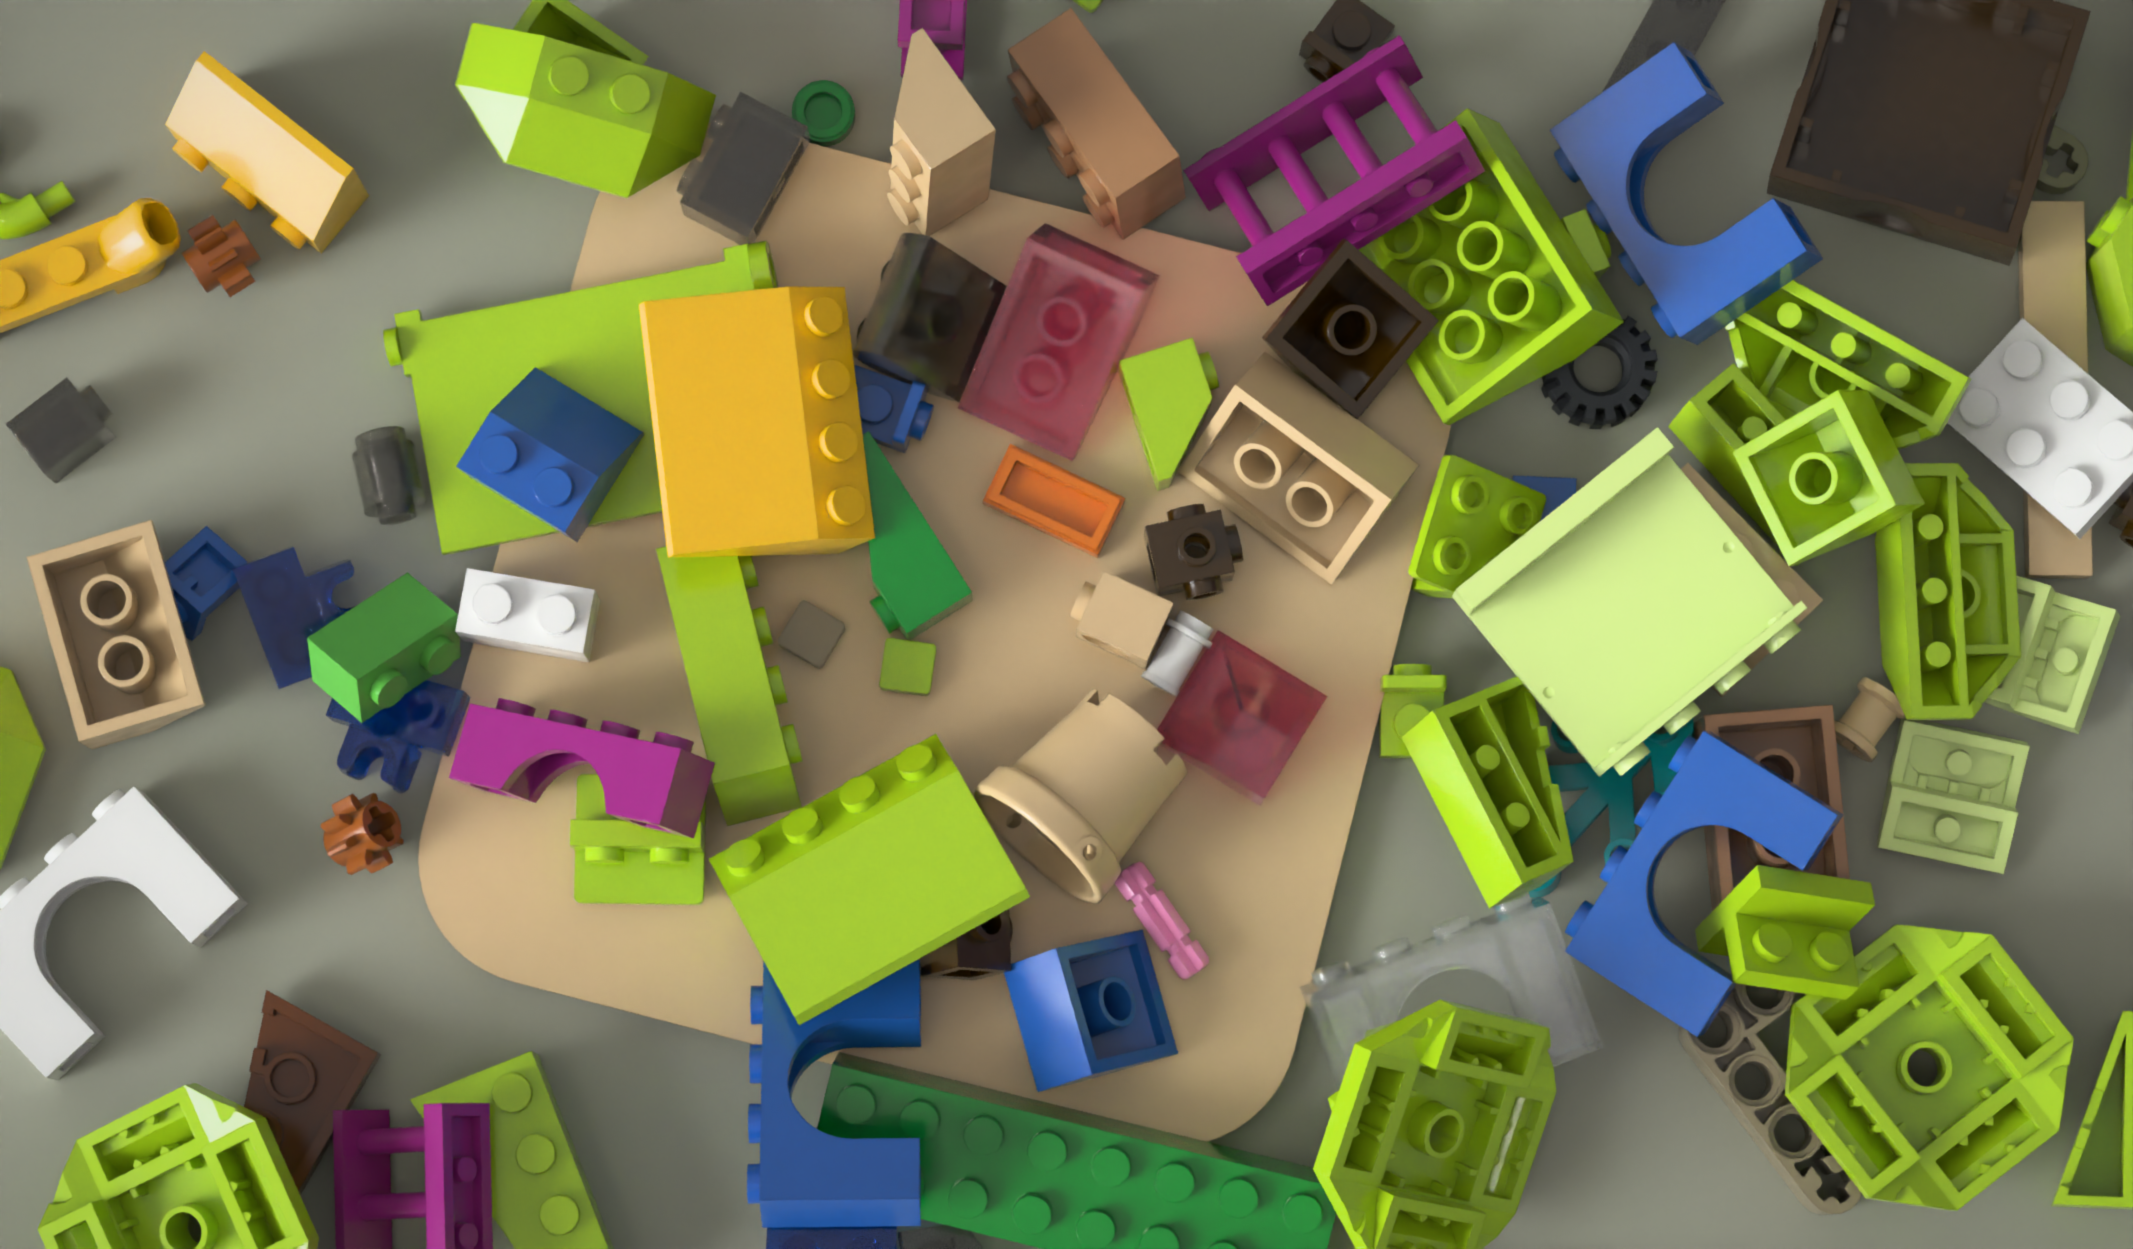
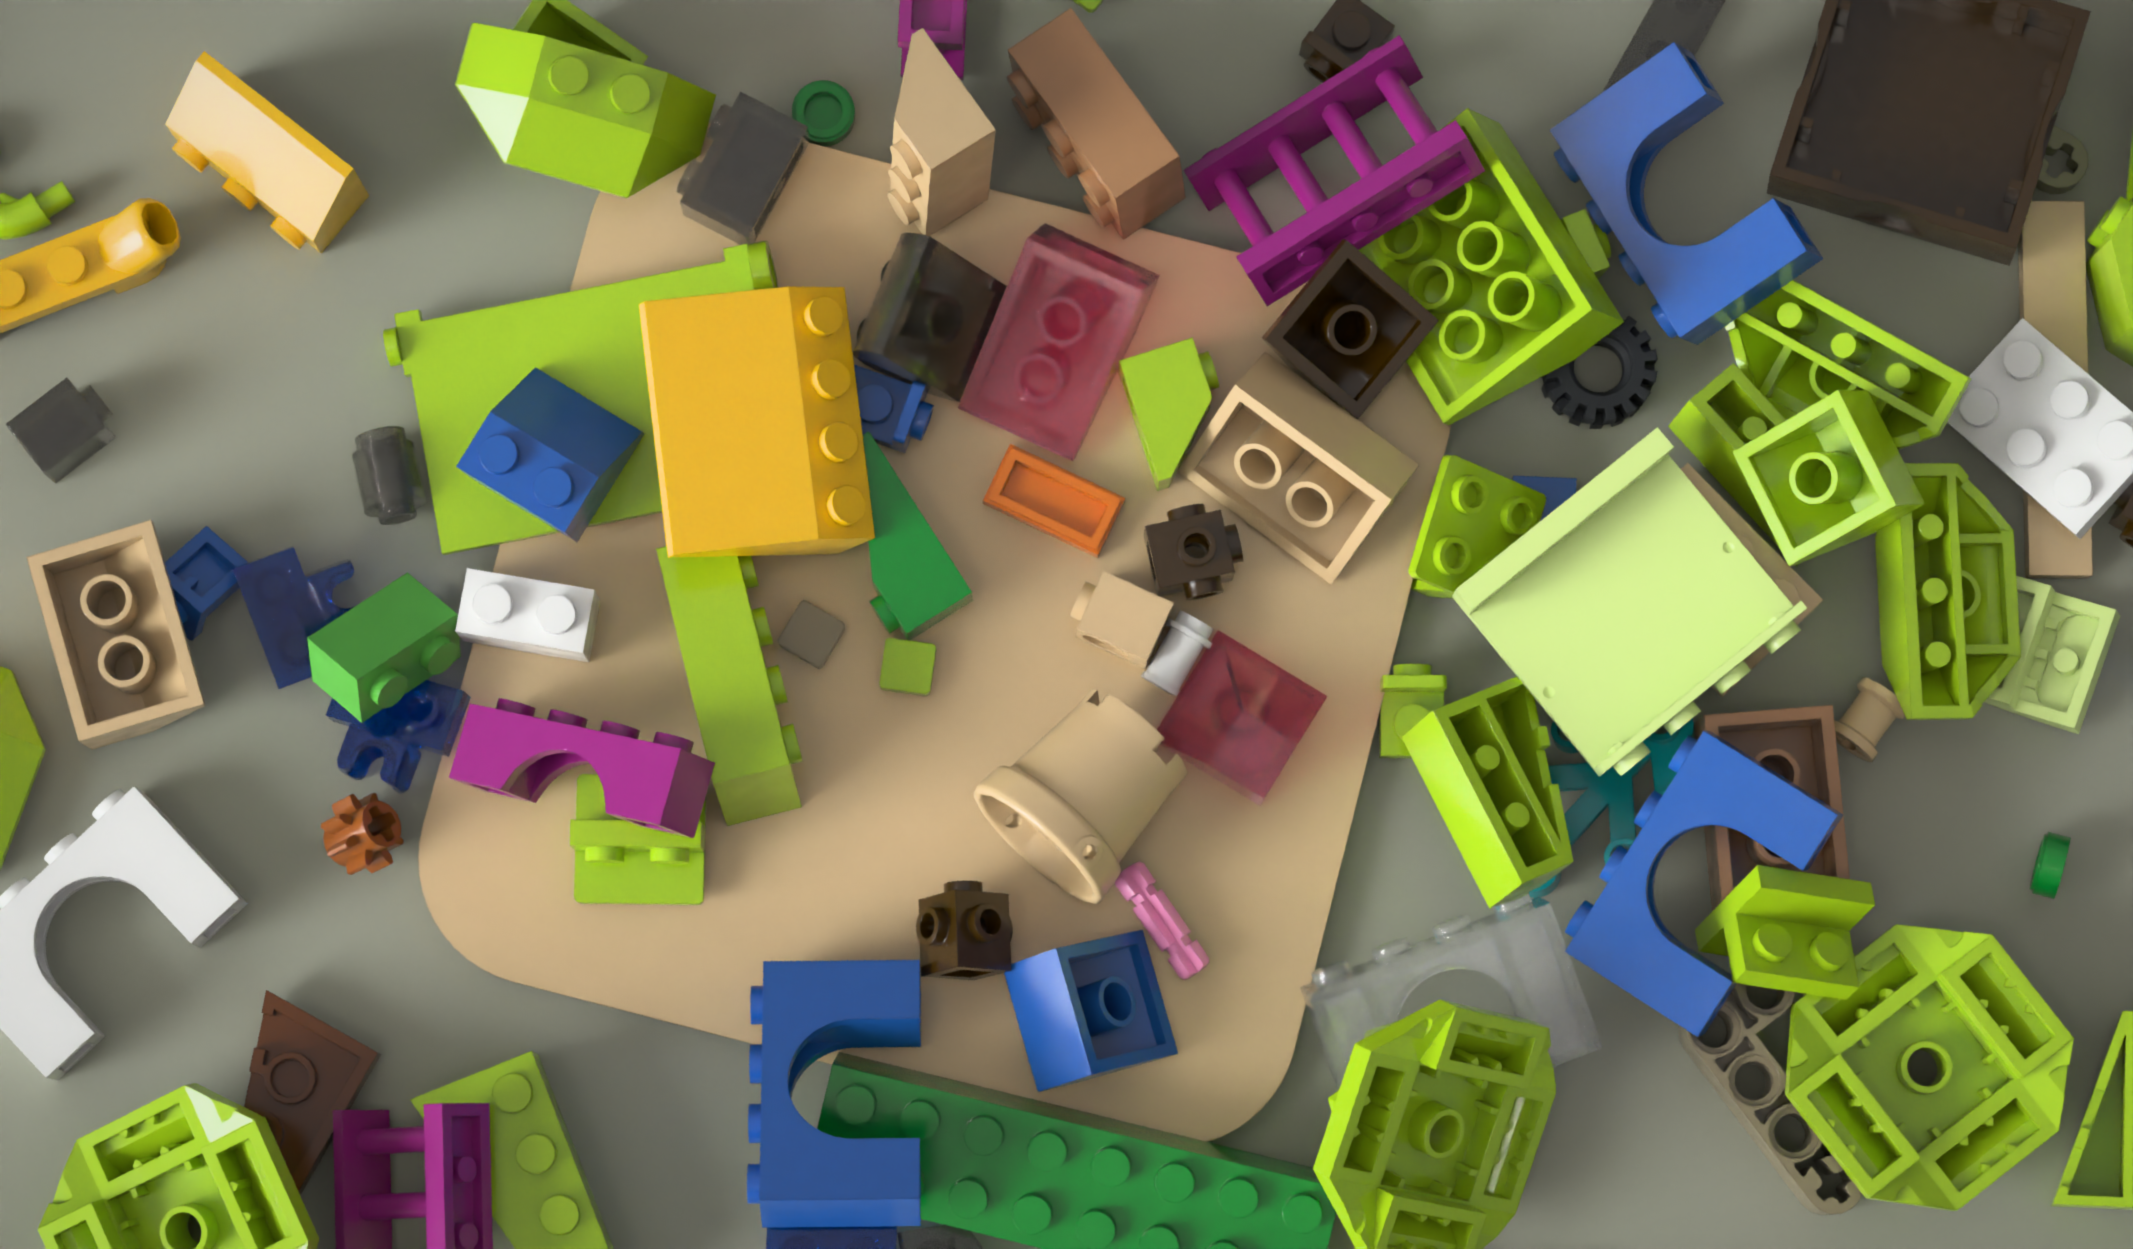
dark orange gear [181,215,261,297] -> none
lime slope [709,734,1030,1025] -> none
yellowish green slope [1877,717,2030,874] -> none
none -> green tile [2029,831,2071,899]

